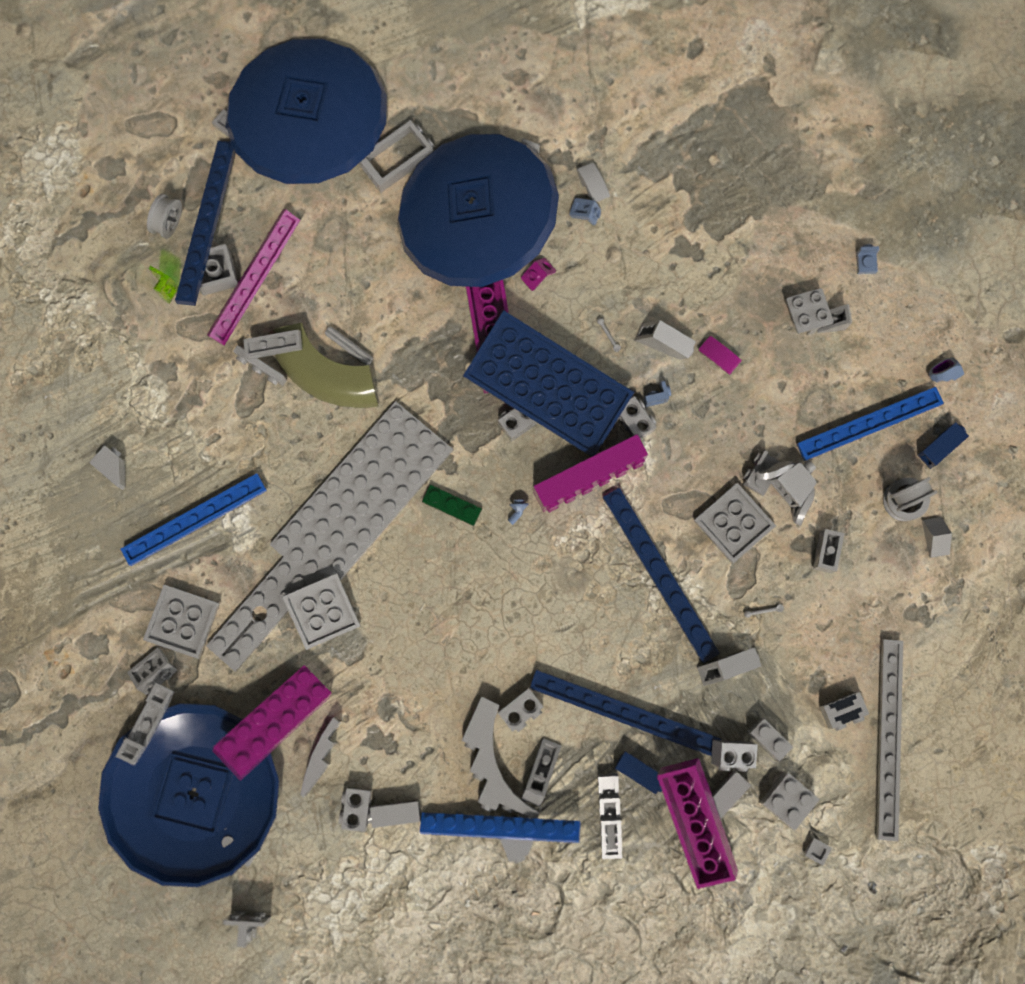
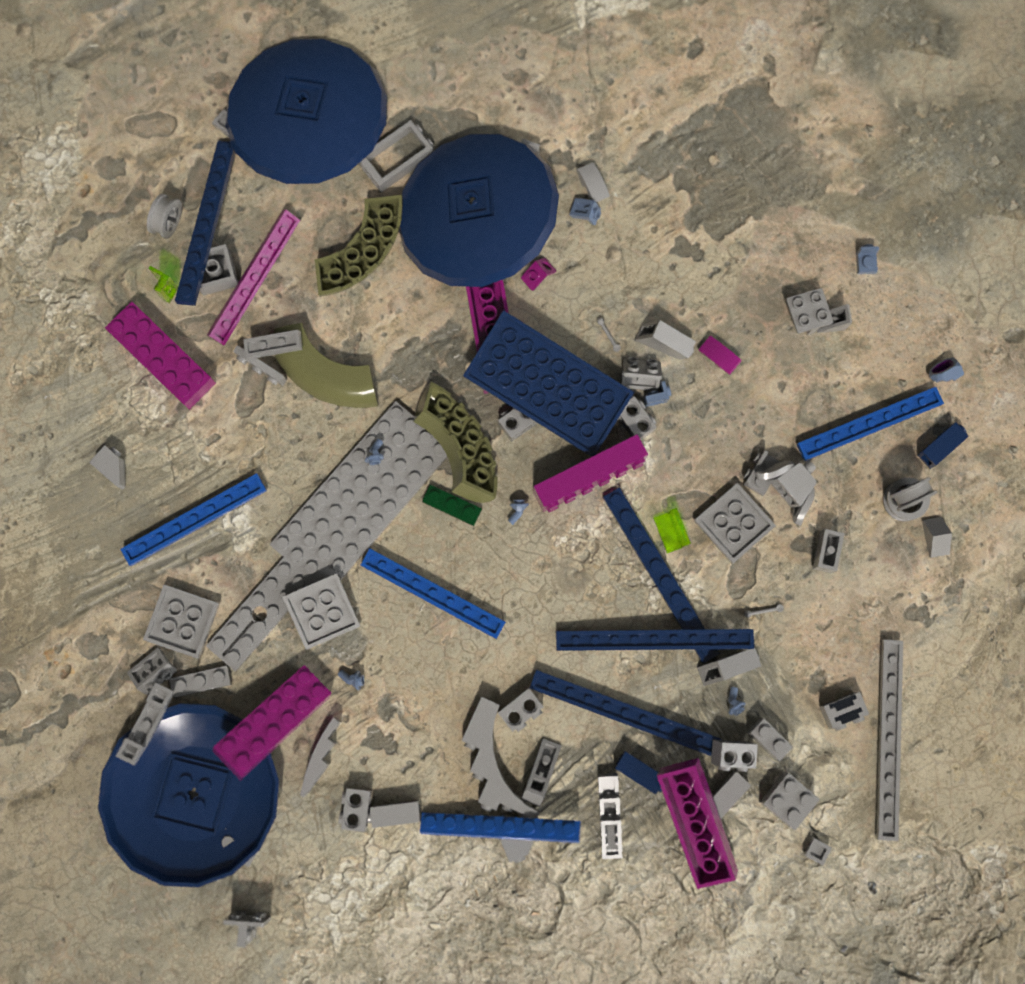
light grey axle [325,326,373,365] -> none
none -> magenta brick [105,302,216,410]
none -> light grey plate [169,666,232,698]
none -> olive brick [315,195,402,297]
none -> sand blue plate [338,670,364,690]
none -> blue plate [361,549,506,640]
none -> sand blue plate [365,439,384,465]
none -> olive brick [413,382,498,503]
none -> dark blue plate [556,629,754,651]
none -> light grey bracket [621,357,662,391]
none -> clear neon green panel [653,508,691,554]
none -> sand blue plate [728,687,746,716]

